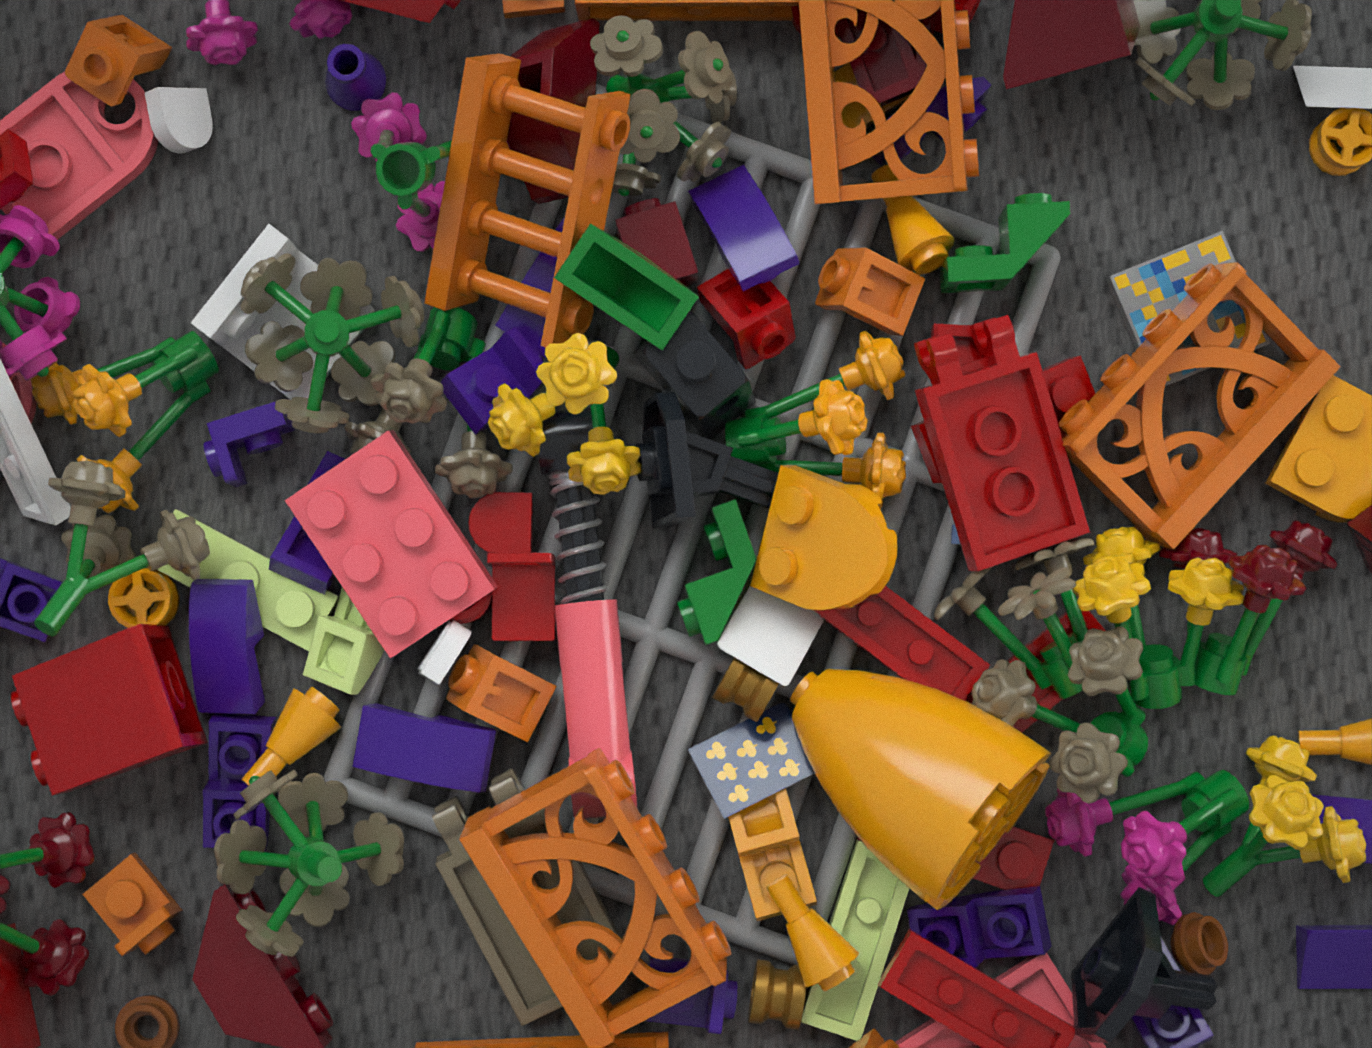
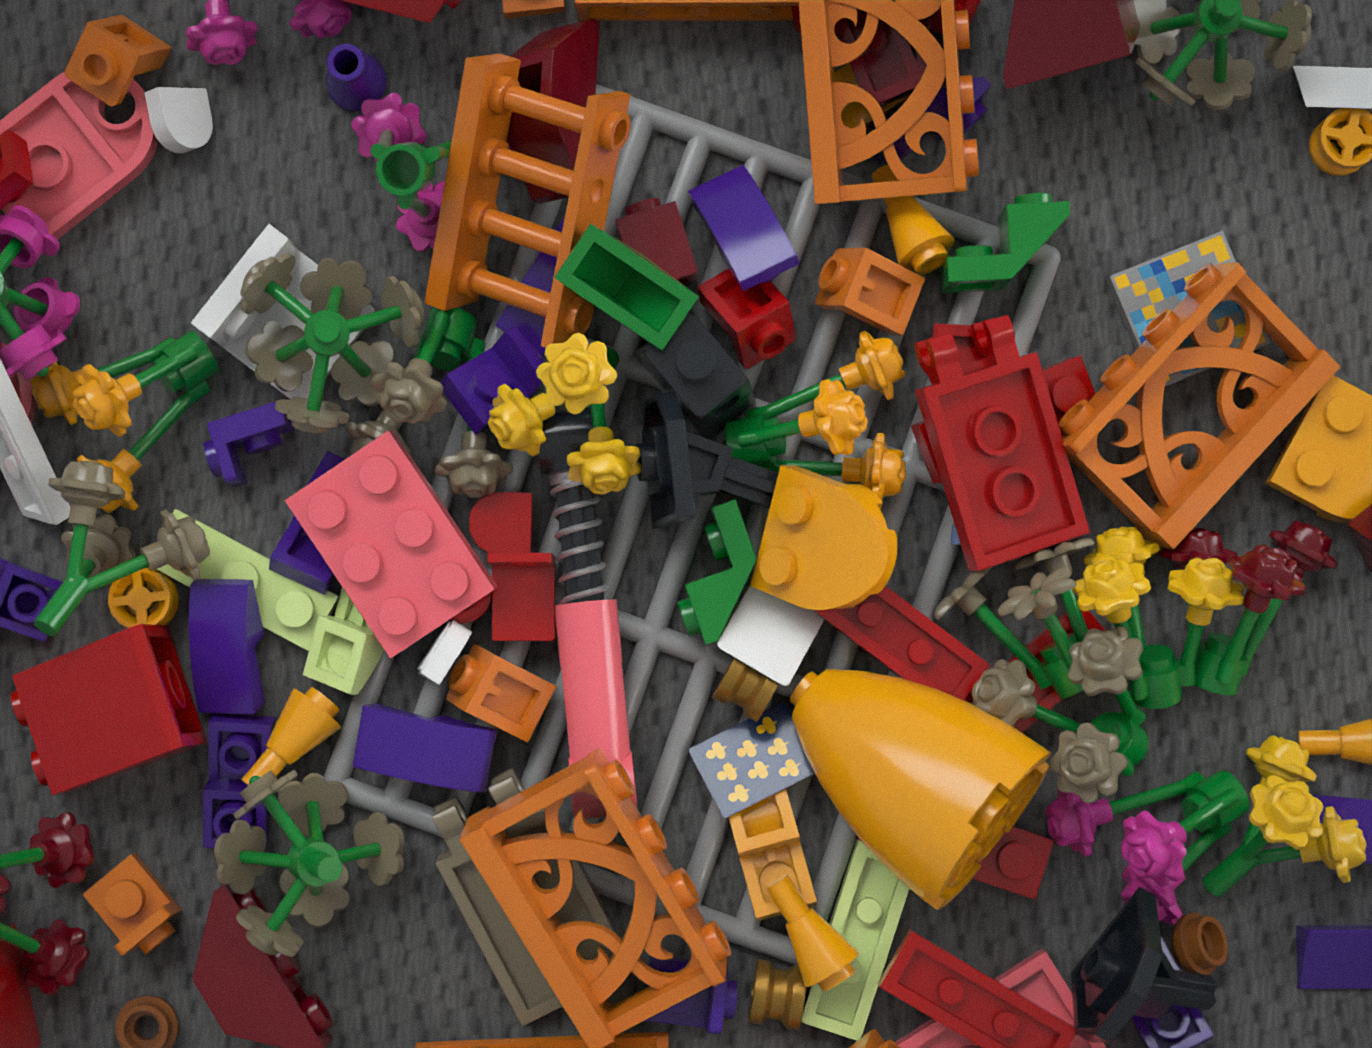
dark tan plant [590,15,737,197] -> none
dark purple slope [907,886,1052,967] -> none

